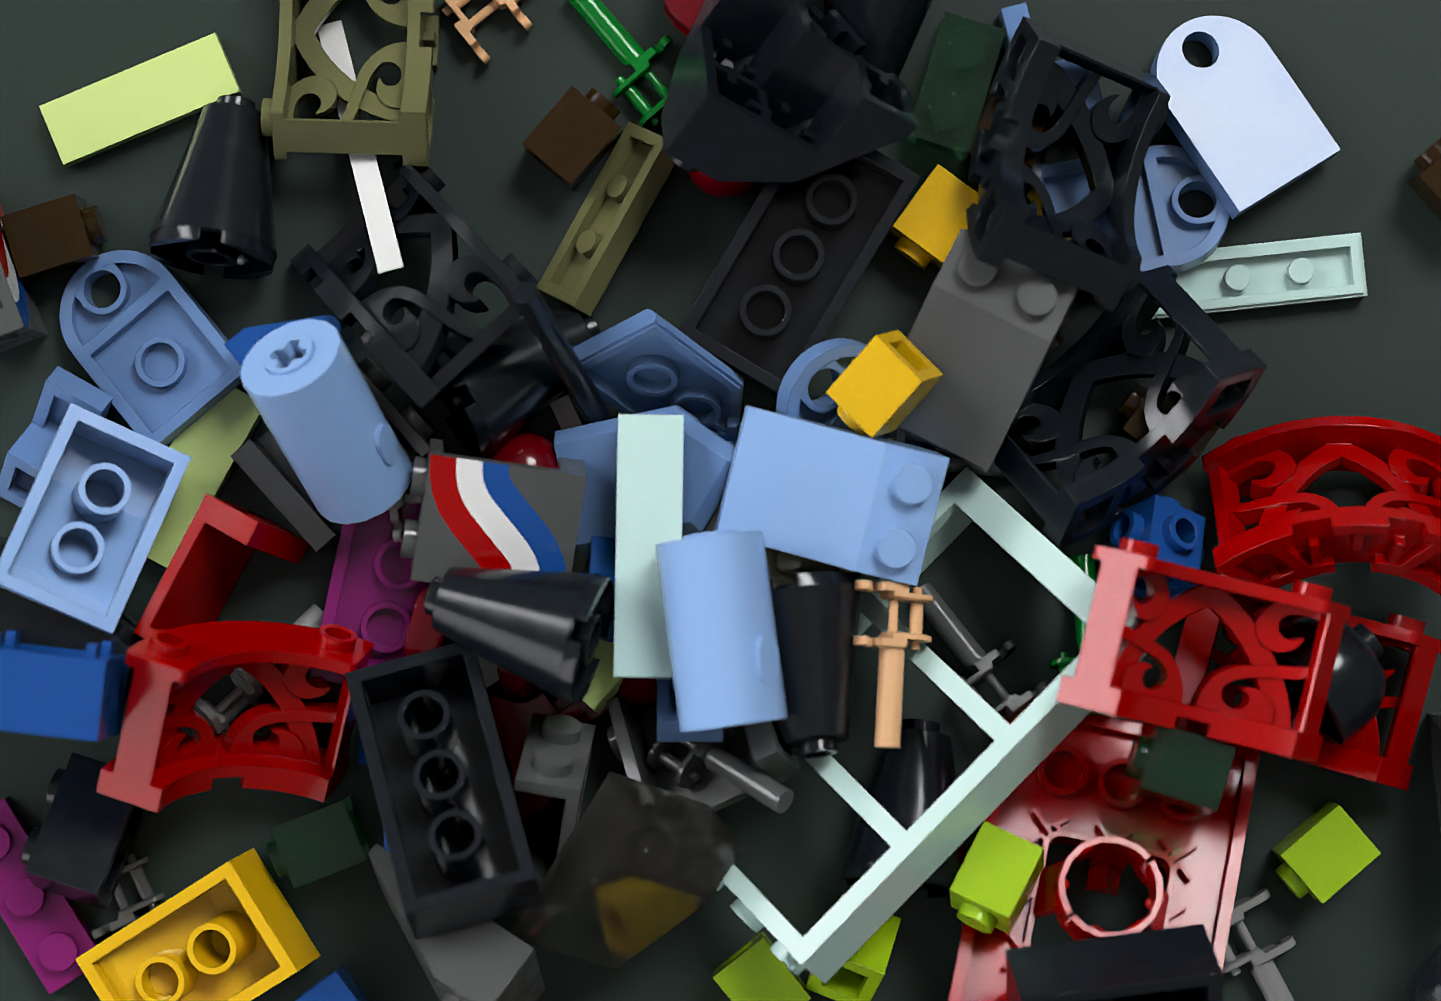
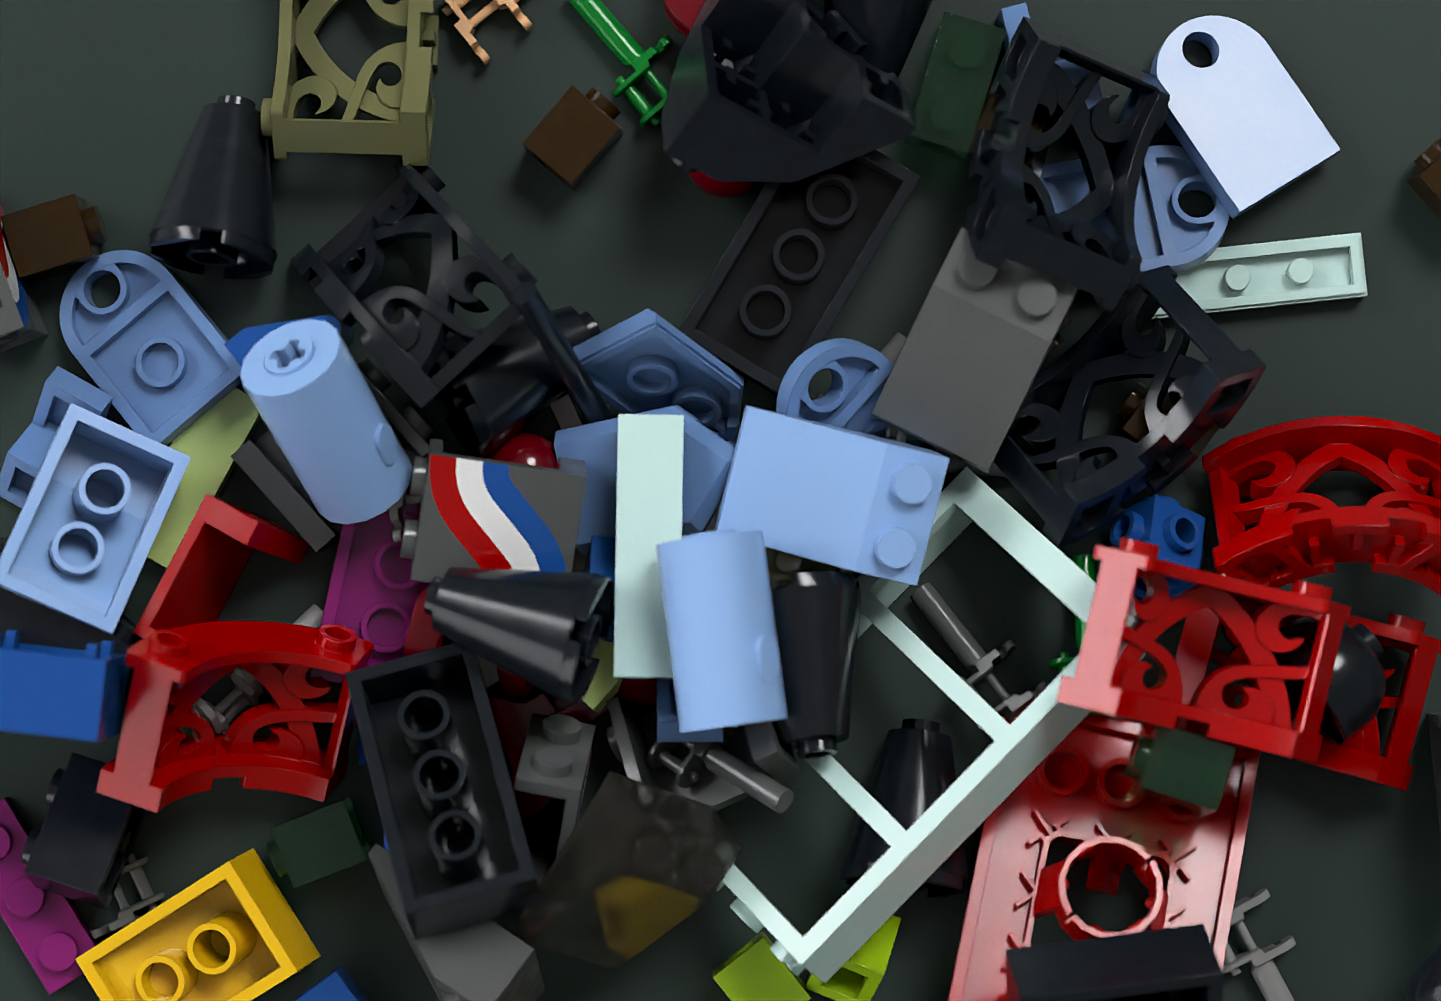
yellowish green tile [39,33,242,167] -> none
white sticker [318,20,404,274] -> none
olive plate [536,121,675,316] -> none
yellow brick [826,330,944,438] -> none
light nougat piece [852,580,933,749] -> none
yellow brick [889,164,978,269] -> none
lime brick [950,821,1044,934] -> none
lime brick [1271,800,1381,904] -> none

